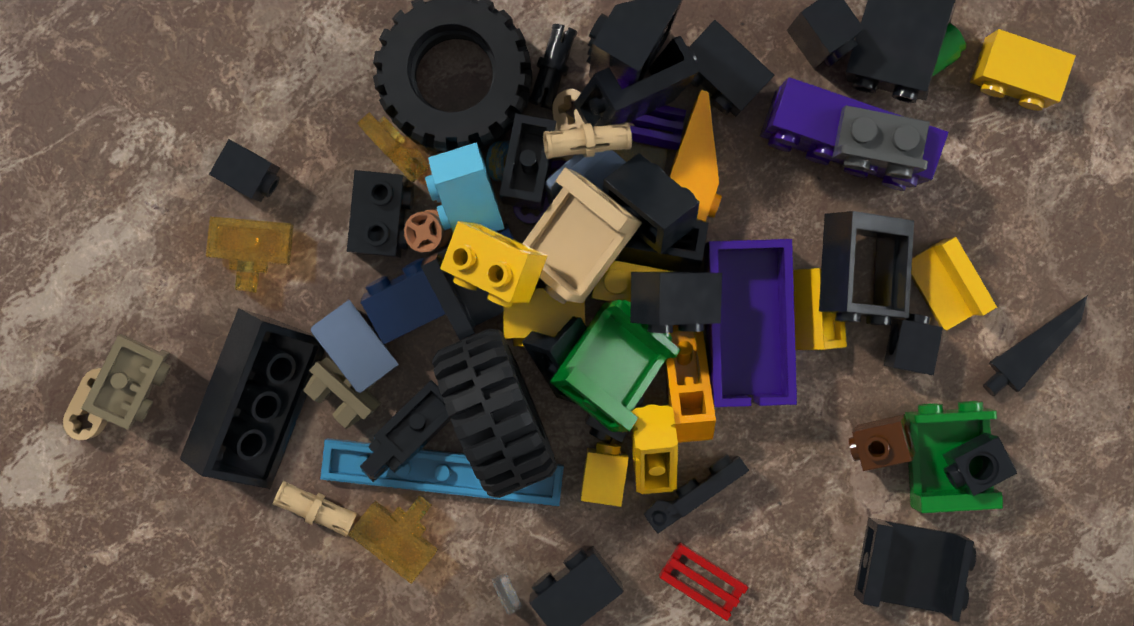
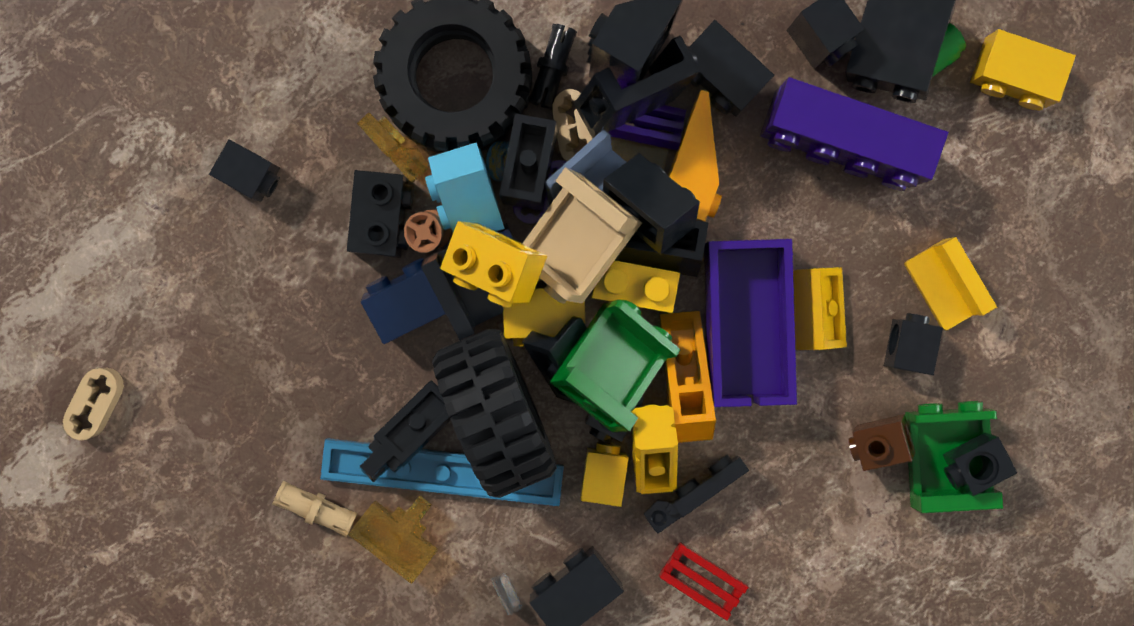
dark tan bracket [81,334,171,430] -> none
black slope [180,308,324,489] -> none
clear yellow hinge [206,216,294,293] -> none
dark tan hips [304,356,382,429] -> none
sand blue panel [311,300,399,393] -> none
tan pin [543,122,632,159] -> none
black brick [630,271,722,333] -> none
black window [819,211,914,325] -> none
dark grey bracket [832,105,930,179] -> none
black panel [854,517,976,622] -> none
black bar [983,295,1088,396] -> none

